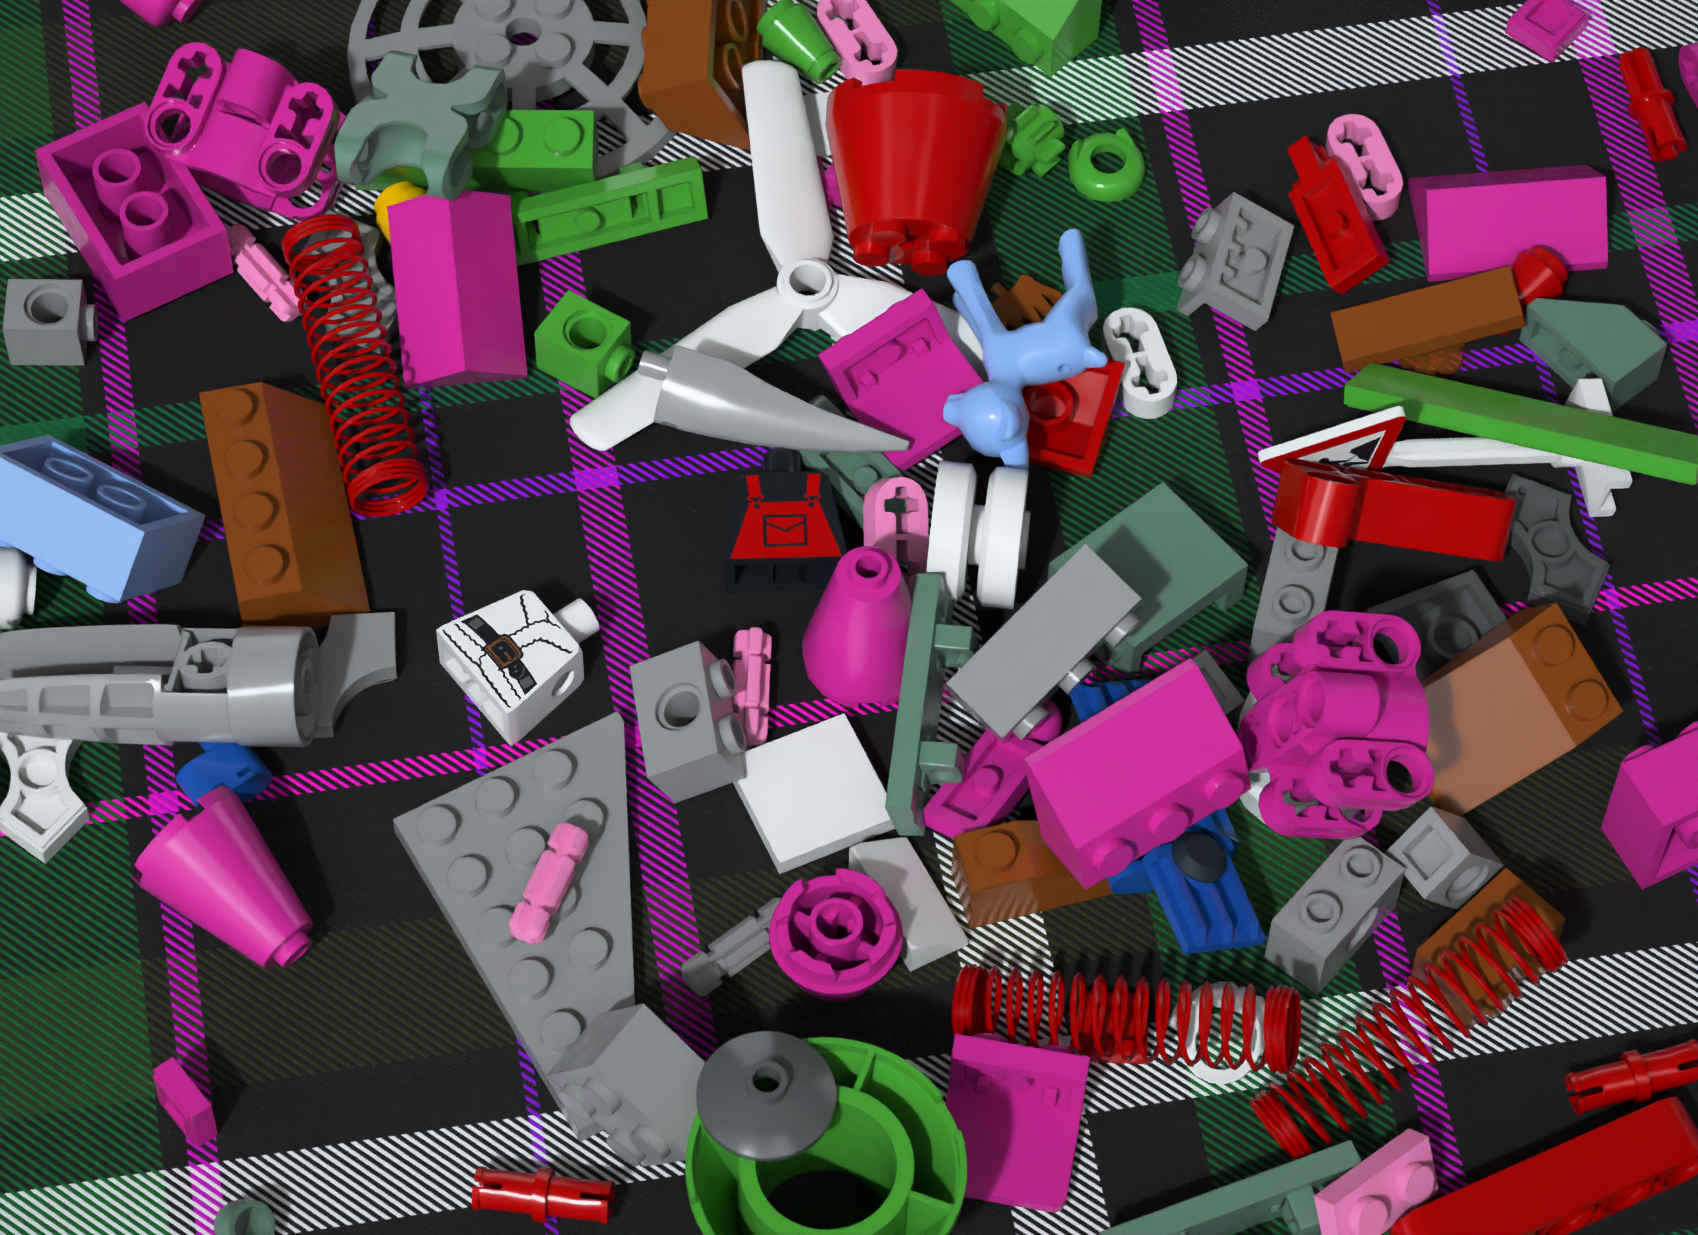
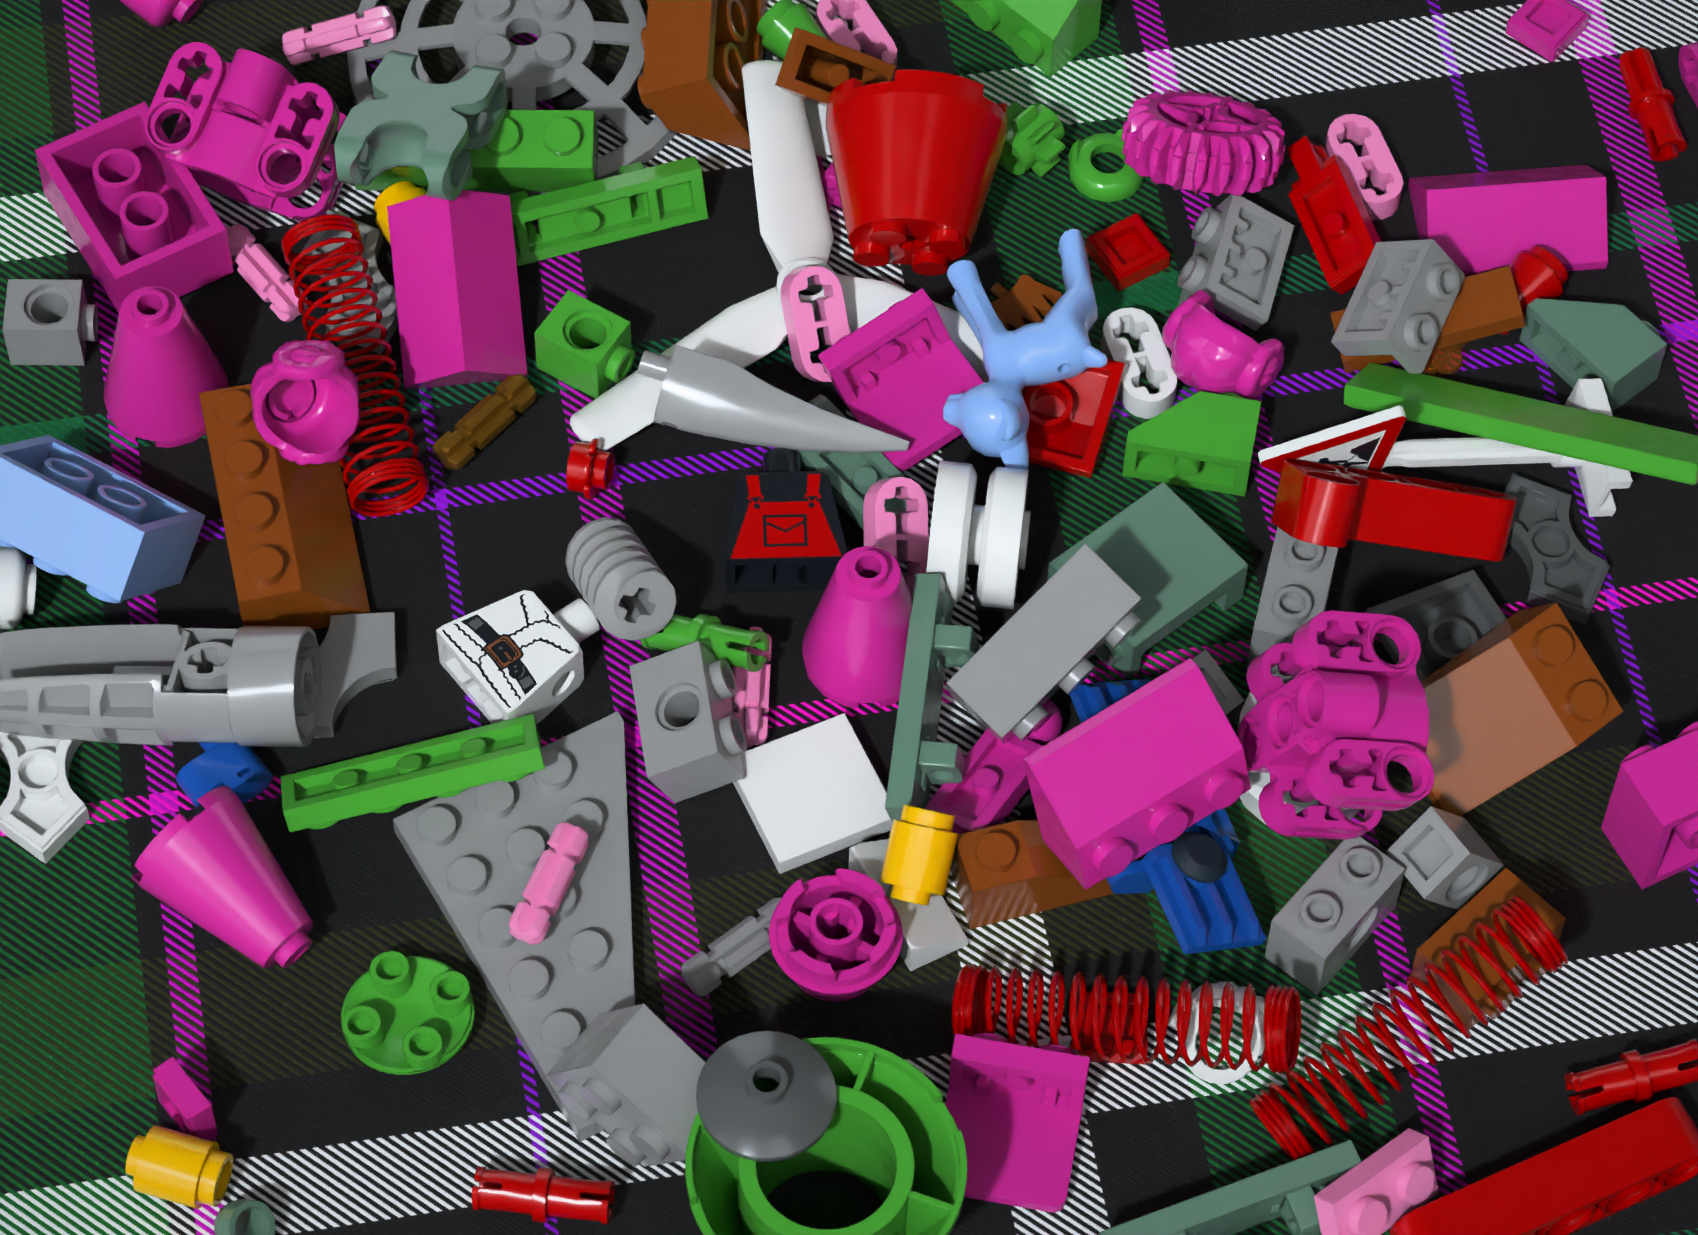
none -> dark pink cone [104,286,228,448]
none -> yellow brick [125,1125,233,1209]
none -> dark pink hair [250,340,360,465]
none -> bright green plate [281,714,545,833]
none -> bright pink axle [282,5,397,65]
none -> bright green dish [341,951,475,1075]
none -> pearl gold axle [433,374,537,470]
none -> light grey piece [565,517,677,641]
none -> red plate [566,438,615,500]
none -> bright green pin [640,614,769,672]
none -> dark orange slope [775,27,896,107]
none -> bright pink beam [781,266,850,382]
none -> yellow brick [880,804,958,906]
none -> red tile [1086,213,1170,292]
none -> dark pink gear [1121,90,1285,197]
none -> bright green slope [1122,391,1262,497]
none -> dark pink hair [1162,290,1284,400]
none -> light grey bracket [1331,239,1464,374]

